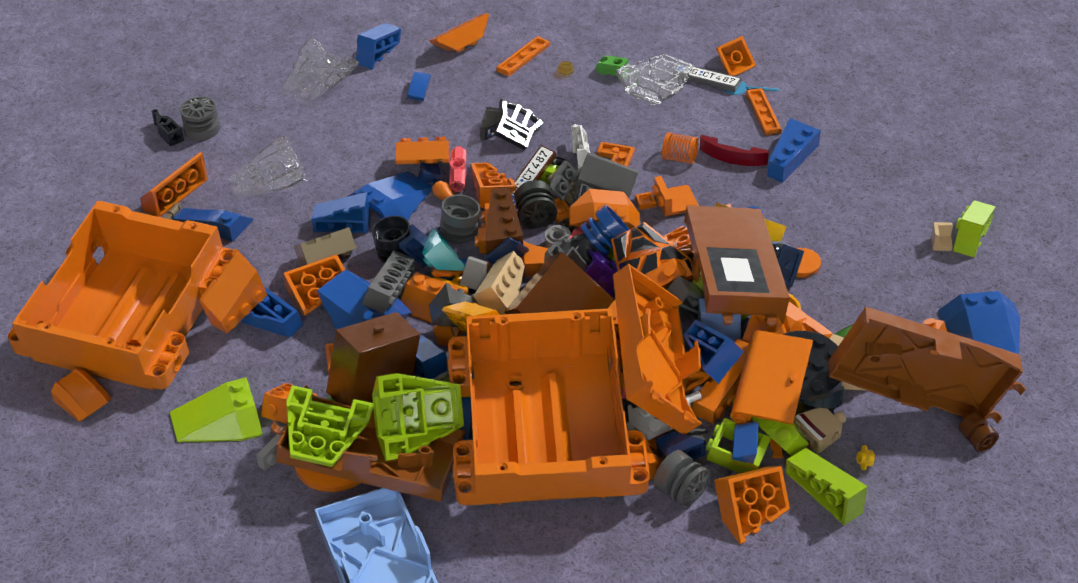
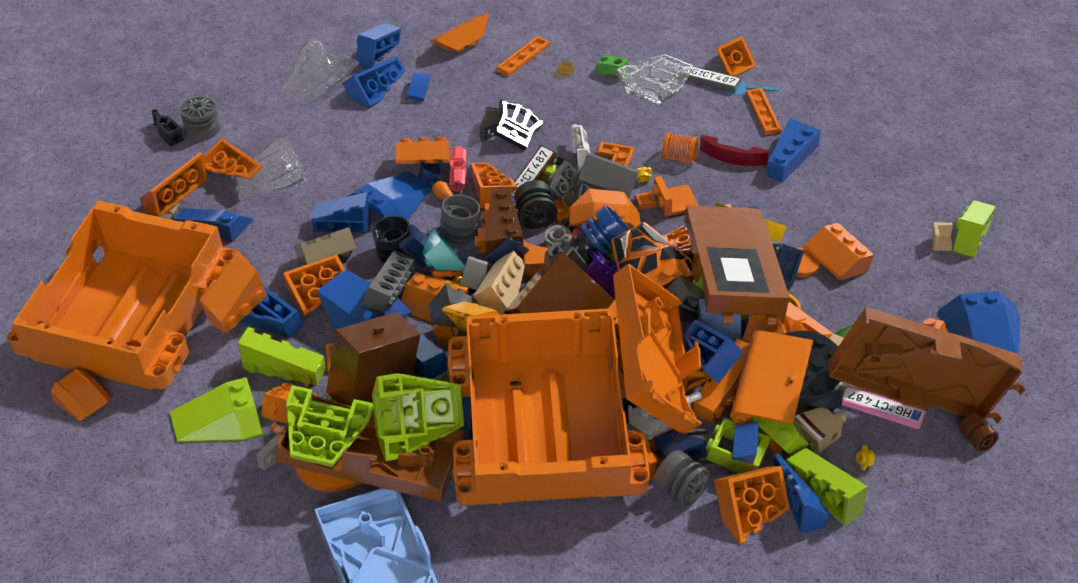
none -> orange wedge [203,138,263,180]
none -> lime wedge [238,327,326,385]
none -> blue wedge [342,56,405,106]
none -> yellow plate [635,167,652,182]
none -> blue wedge [773,454,829,533]
none -> orange slope [804,223,874,280]
none -> tile [842,386,926,429]

